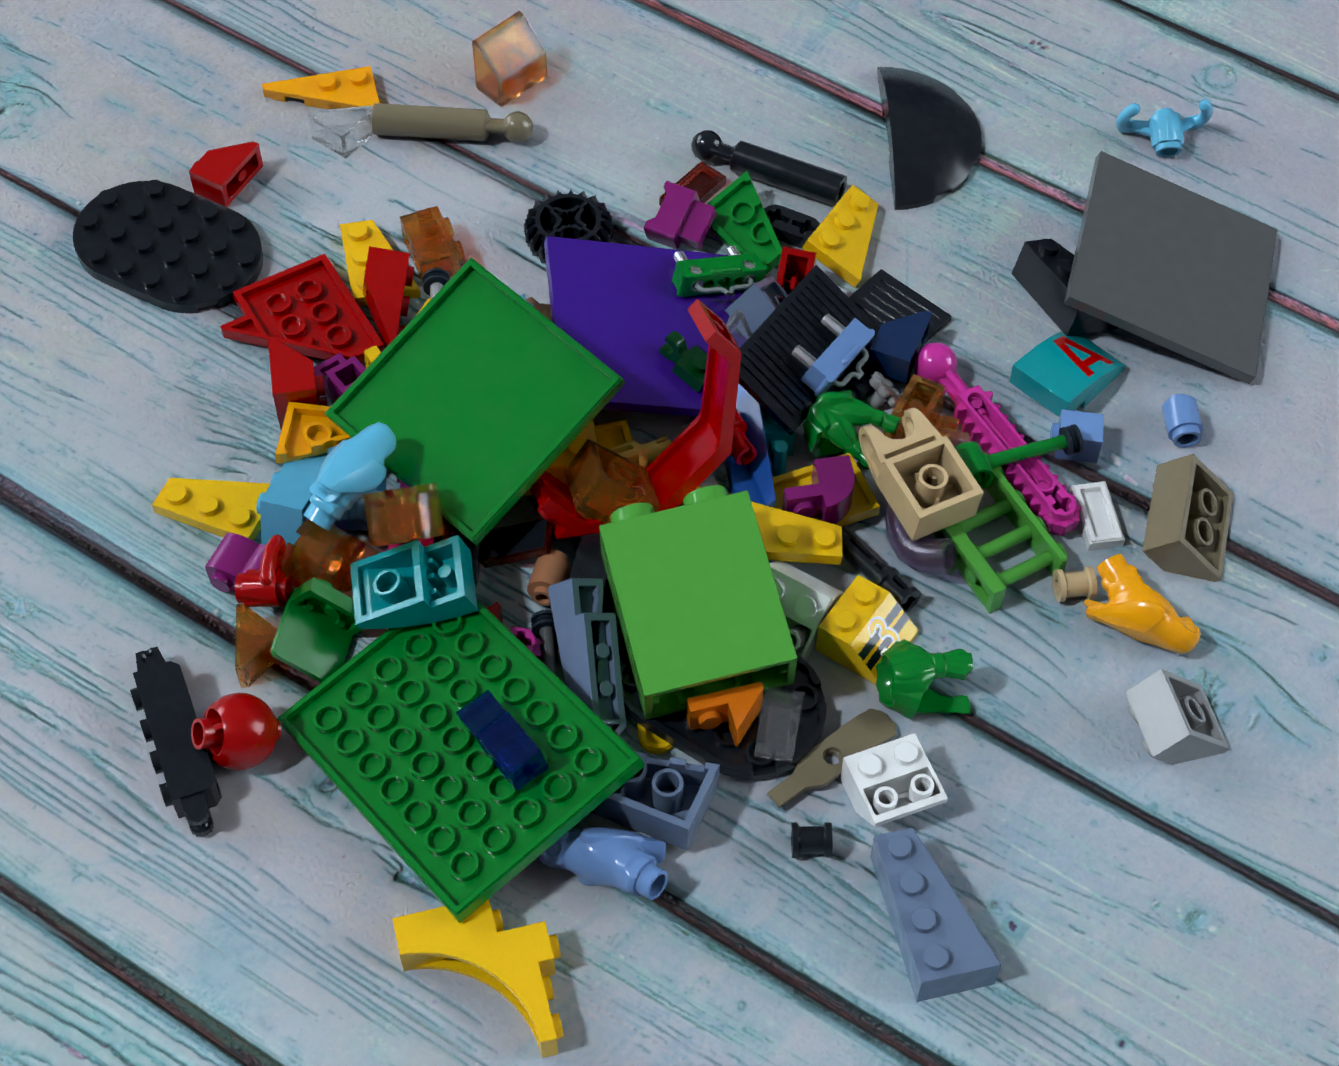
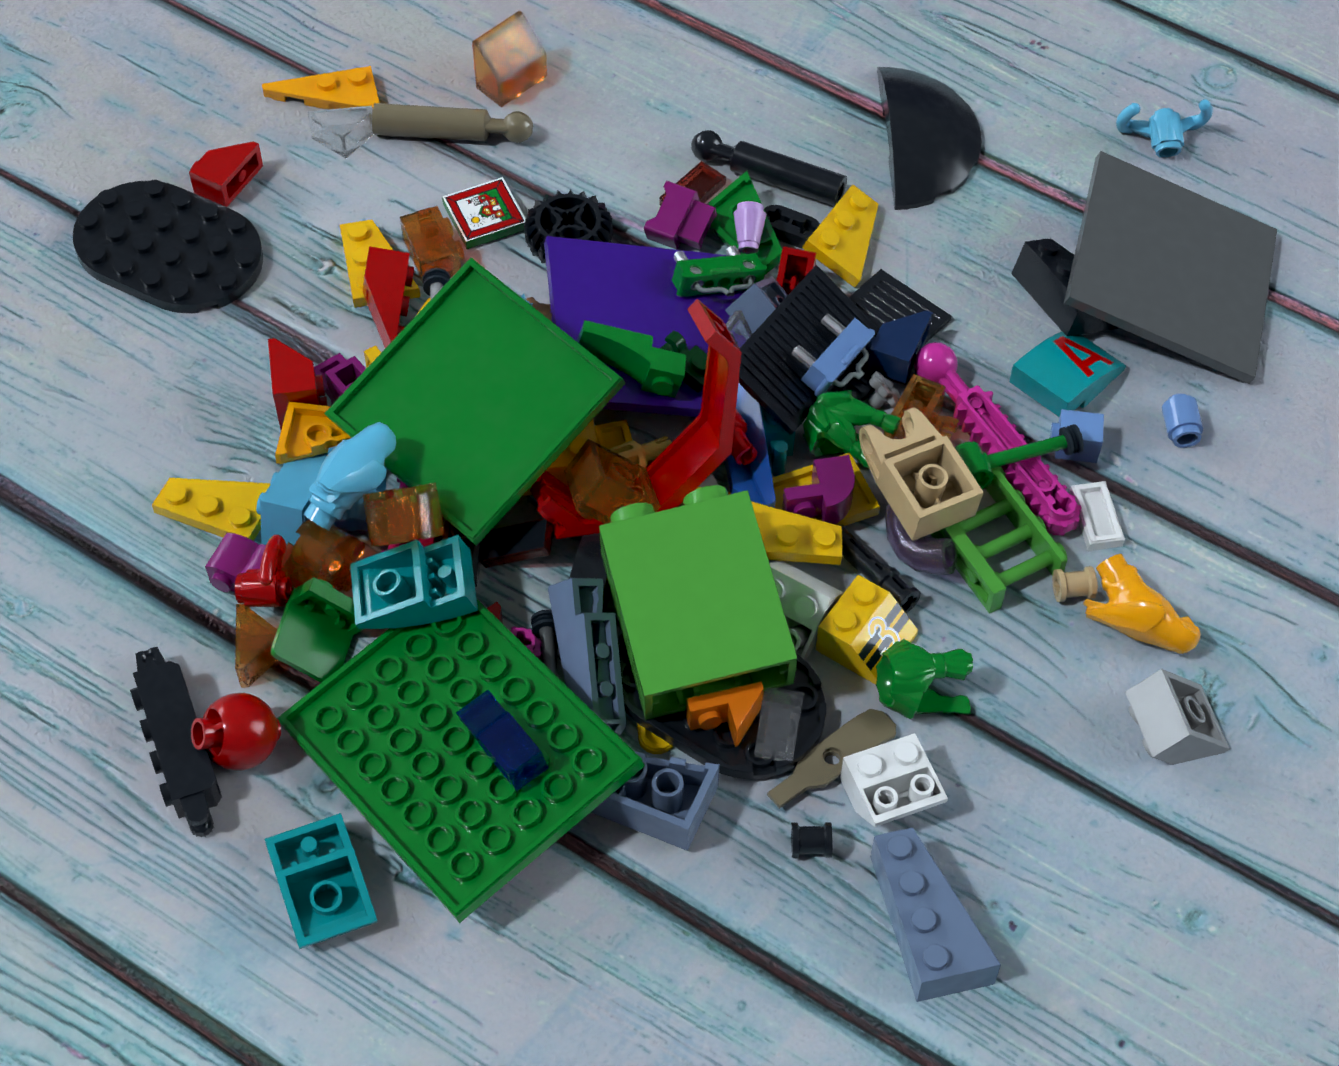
red wing [220,254,385,363] -> none
yellow arch [392,899,564,1058] -> none
nougat brick [527,550,572,606] -> none
medium blue animal [539,827,668,900] -> none
dark tan slope [1143,454,1234,582] -> none
none -> teal slope [264,813,378,950]
none -> tile [442,177,526,249]
none -> green slope [577,320,686,398]
none -> lavender cone [733,201,767,254]

